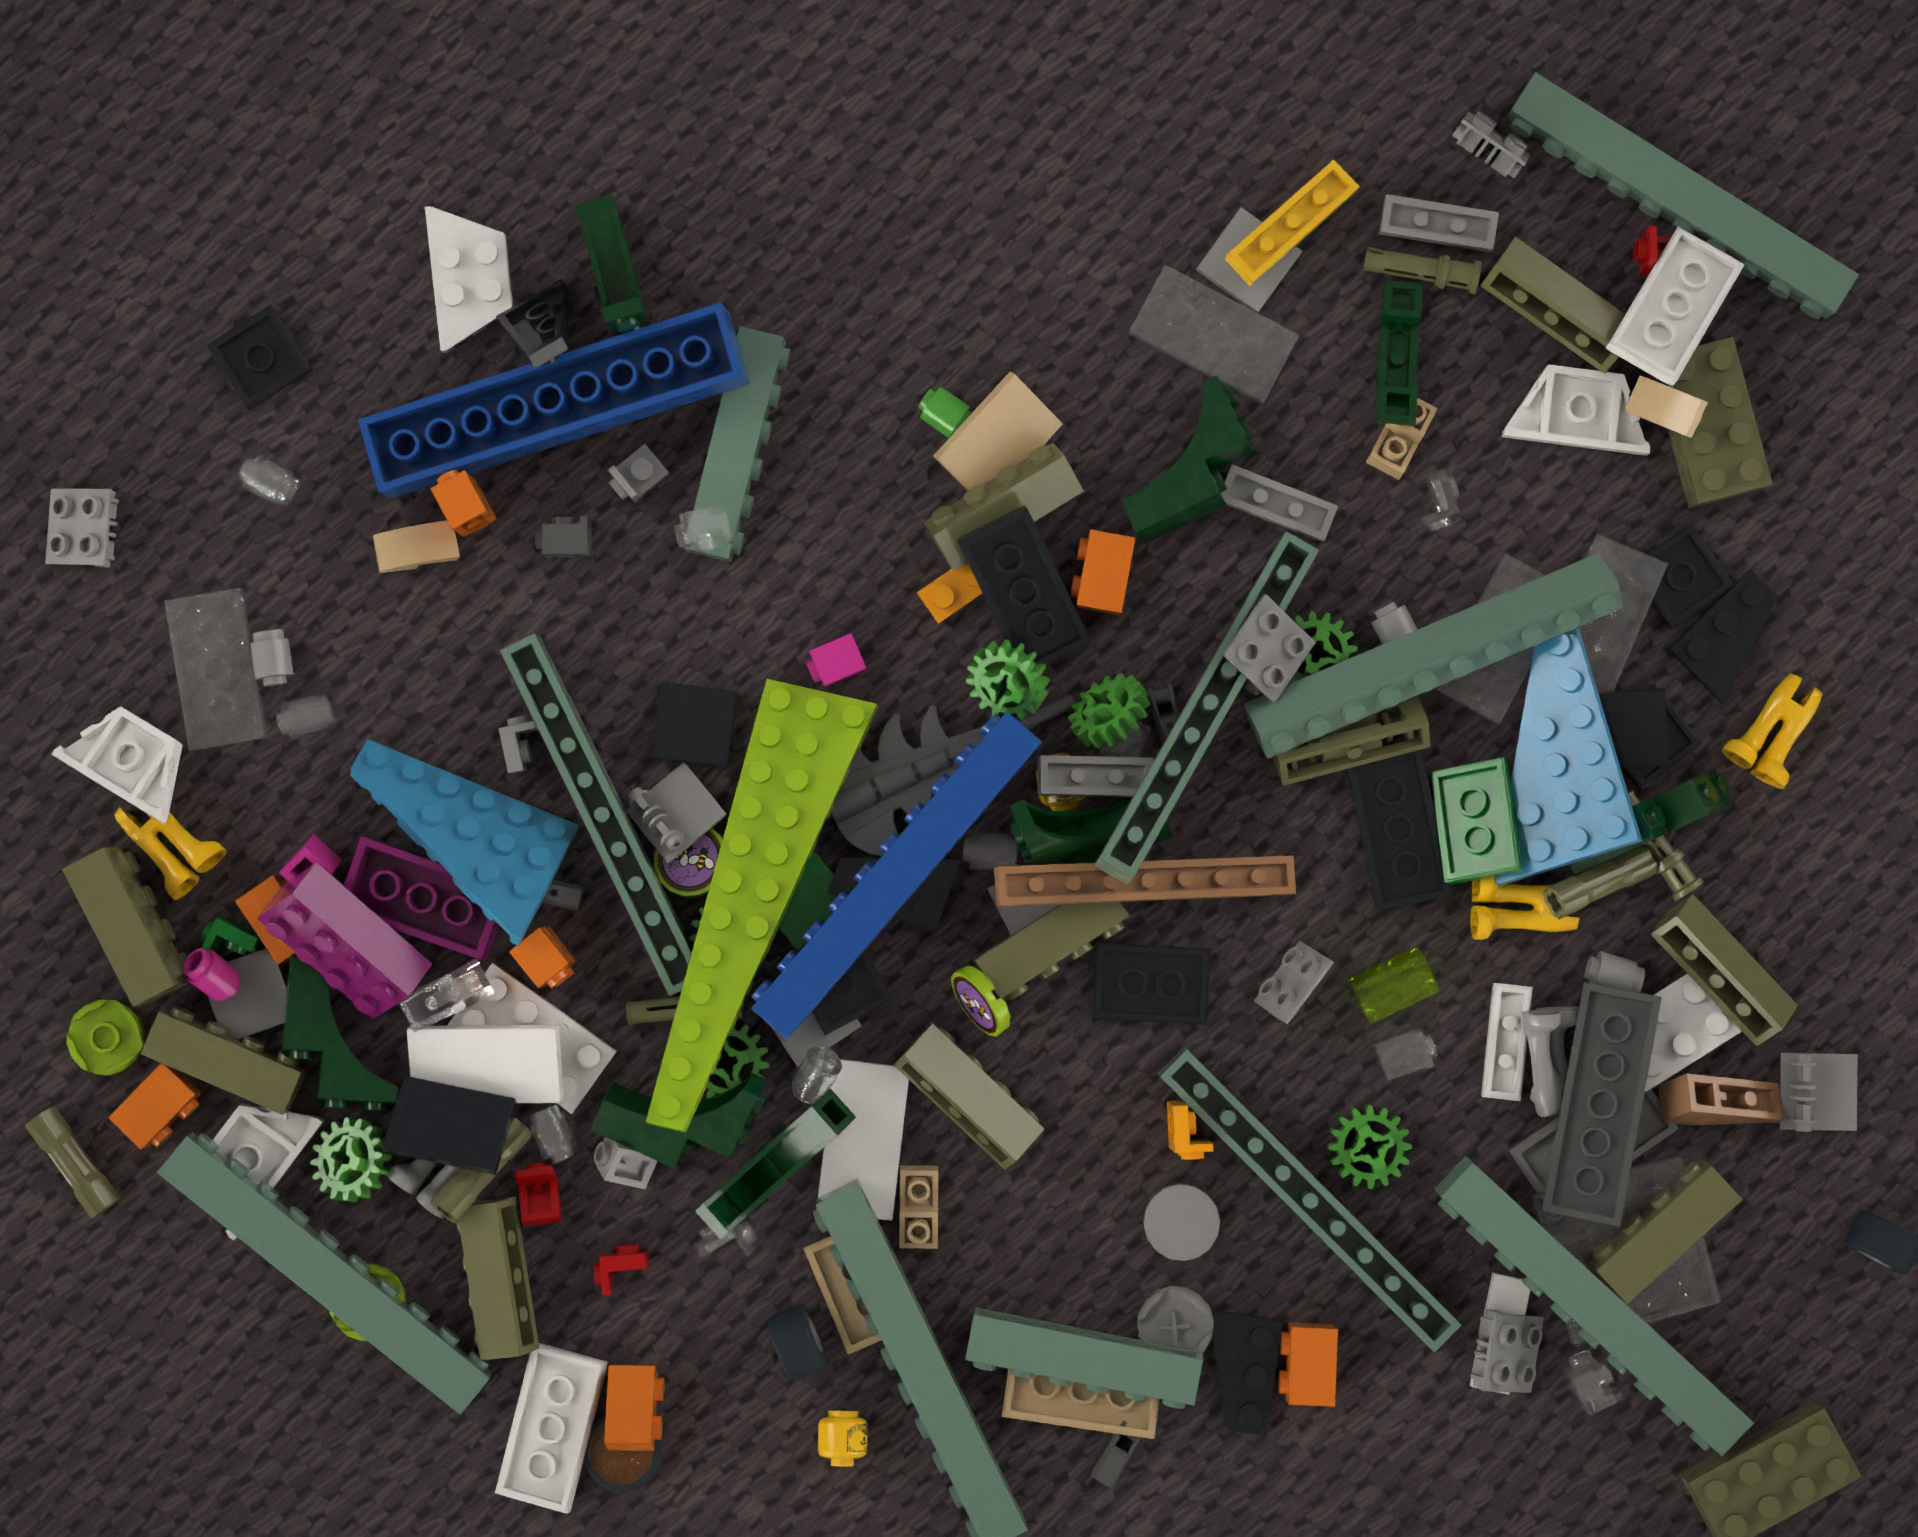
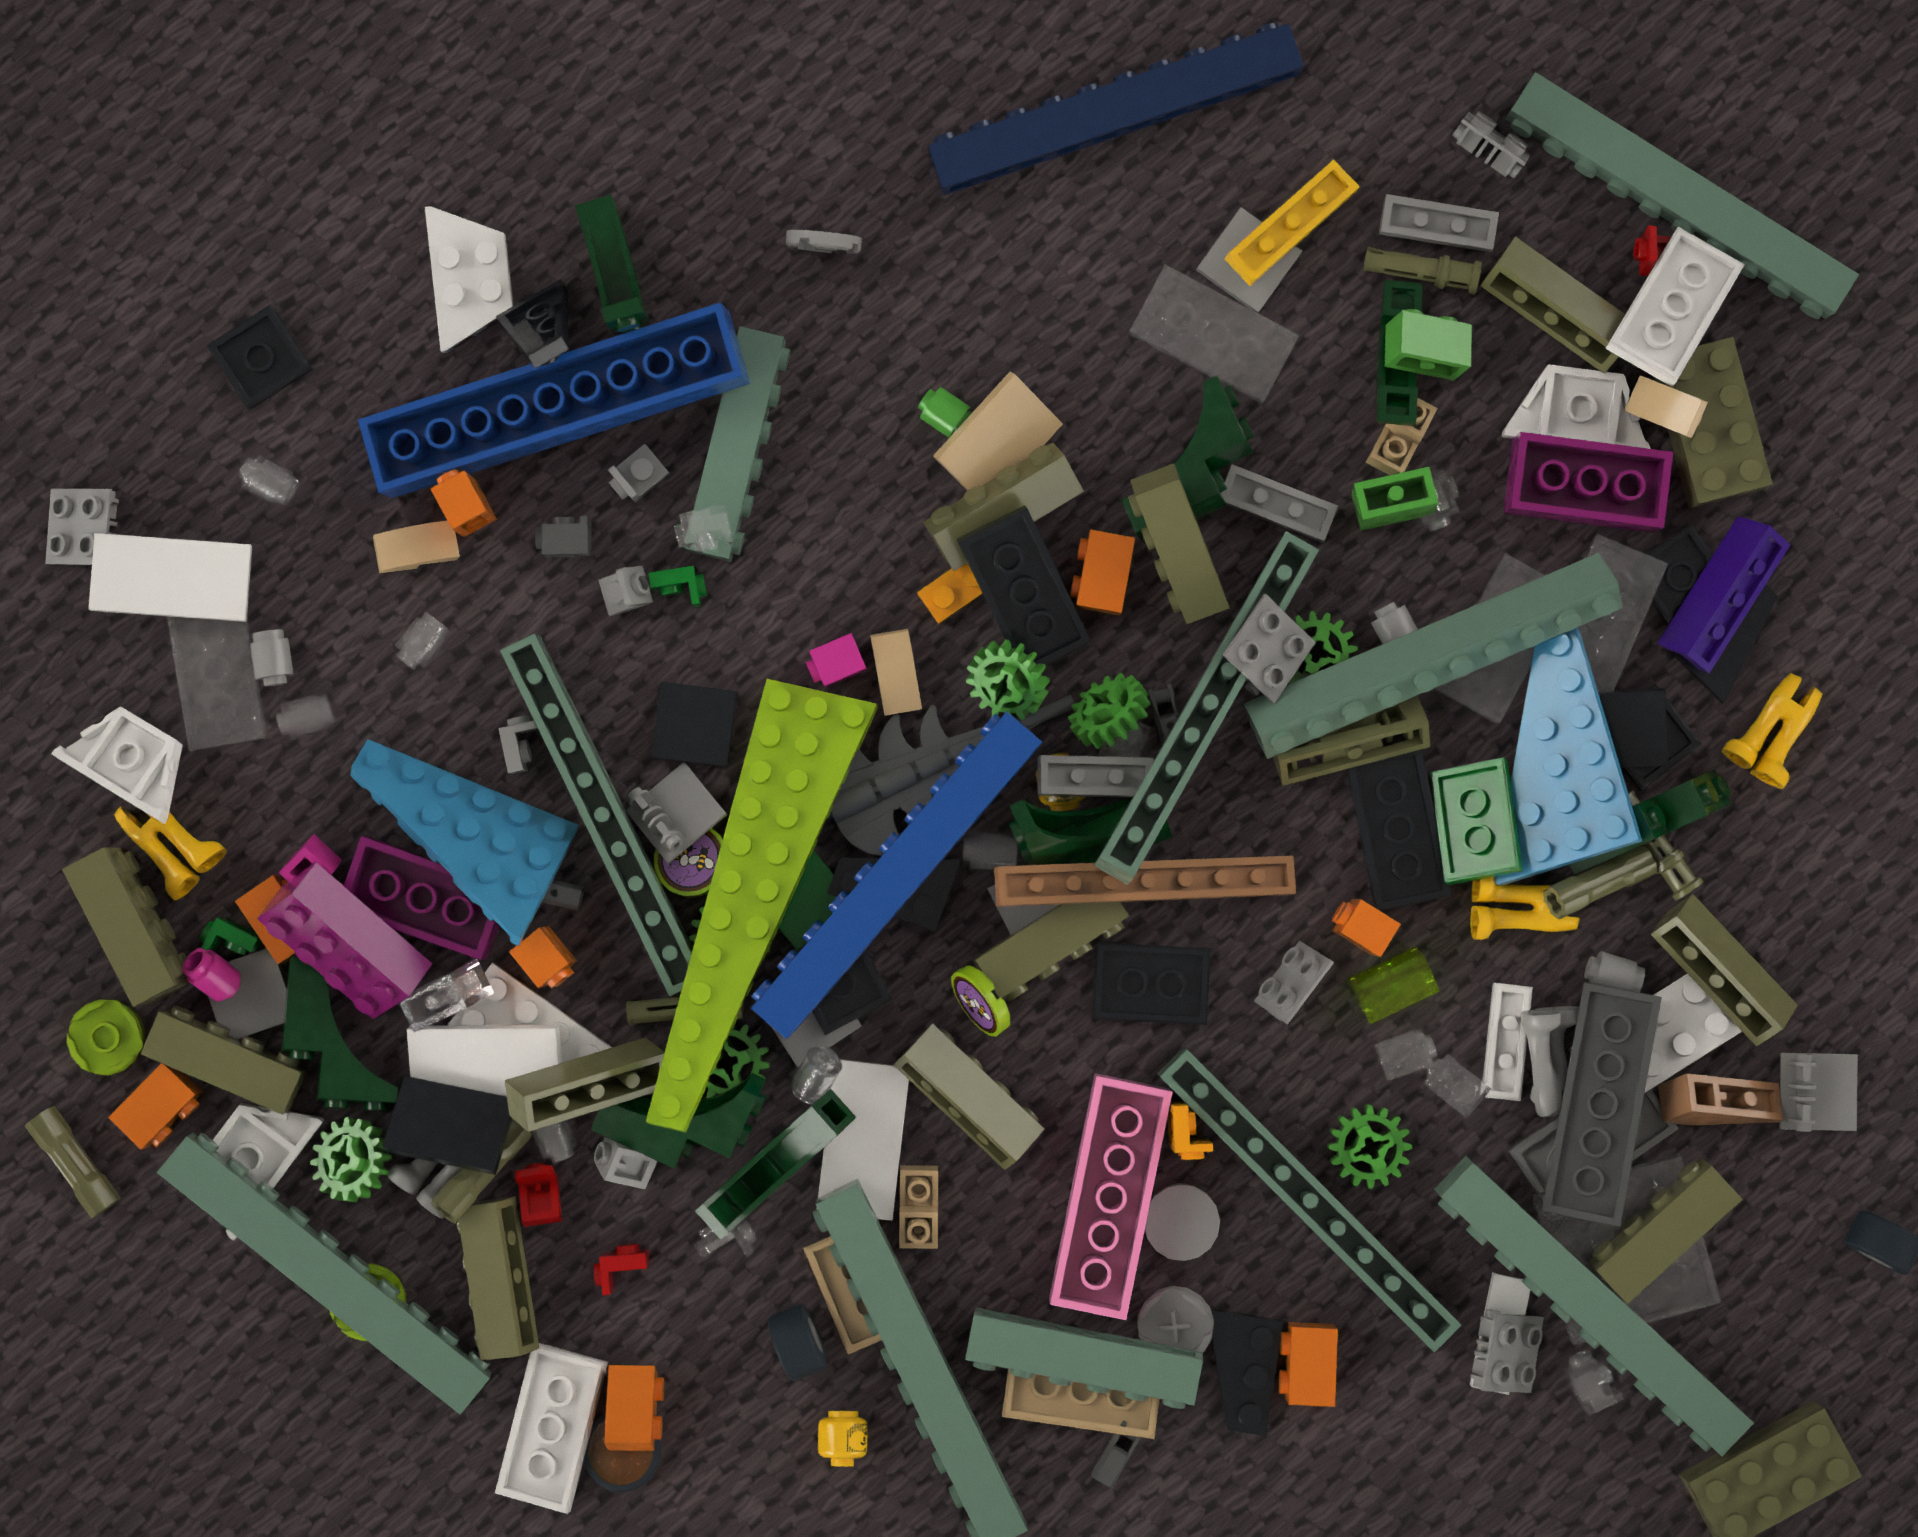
none -> white tile [88,533,252,622]
none -> clear brick [395,612,450,669]
none -> olive brick [505,1038,665,1132]
none -> light grey bracket [598,566,653,616]
none -> green bracket [648,566,707,607]
none -> light grey tile [785,230,862,254]
none -> tan slope [870,629,922,716]
none -> dark blue brick [928,23,1304,196]
none -> bright pink brick [1049,1073,1173,1320]
none -> olive brick [1128,463,1230,624]
none -> orange brick [1331,899,1401,957]
none -> bright green brick [1351,467,1438,531]
none -> bright green brick [1385,309,1472,381]
none -> clear bracket [1425,1054,1491,1119]
none -> magenta brick [1503,432,1673,533]
none -> dark purple panel [1658,516,1791,673]

